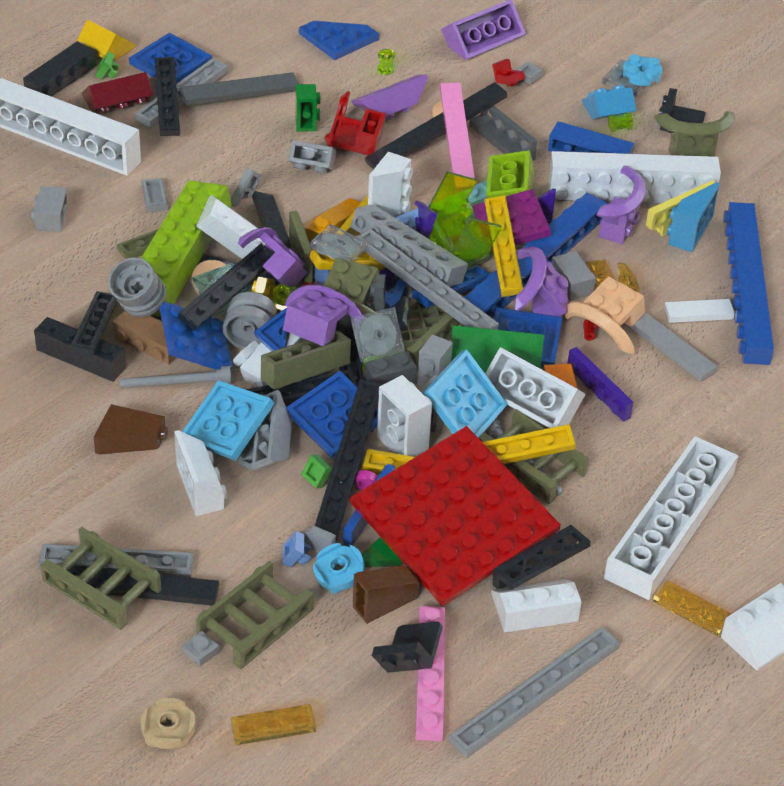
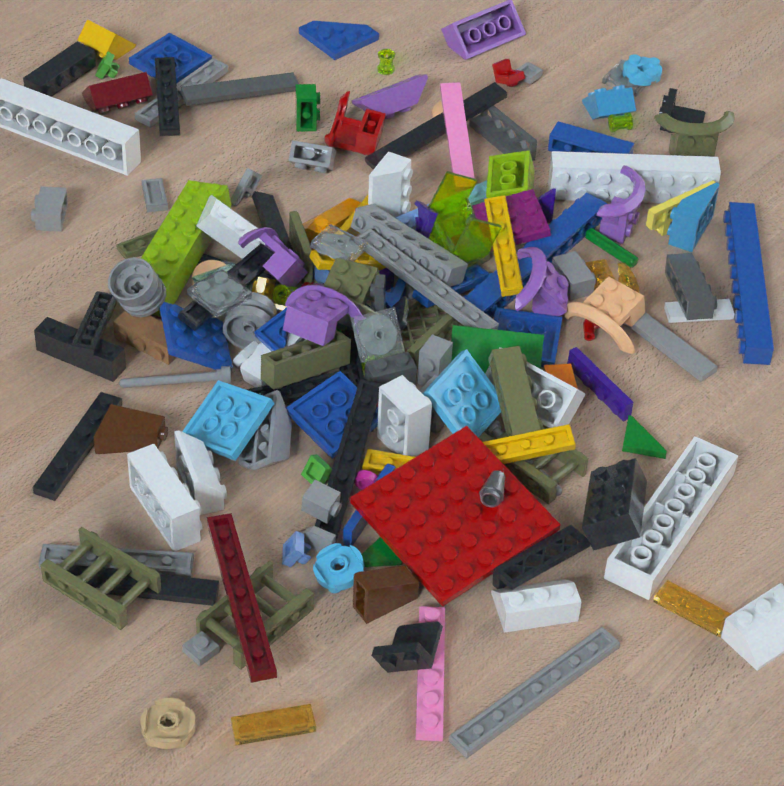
none -> black plate [33,392,122,501]
none -> white brick [127,444,202,552]
none -> piece [187,269,252,317]
none -> dark red plate [207,513,277,683]
none -> light grey brick [301,480,342,523]
none -> flat silver cone [479,470,505,507]
none -> olive brick [488,346,543,437]
none -> black brick [582,458,647,551]
none -> green axle [585,228,638,268]
none -> green tile [622,415,667,459]
none -> dark grey brick [665,253,717,320]

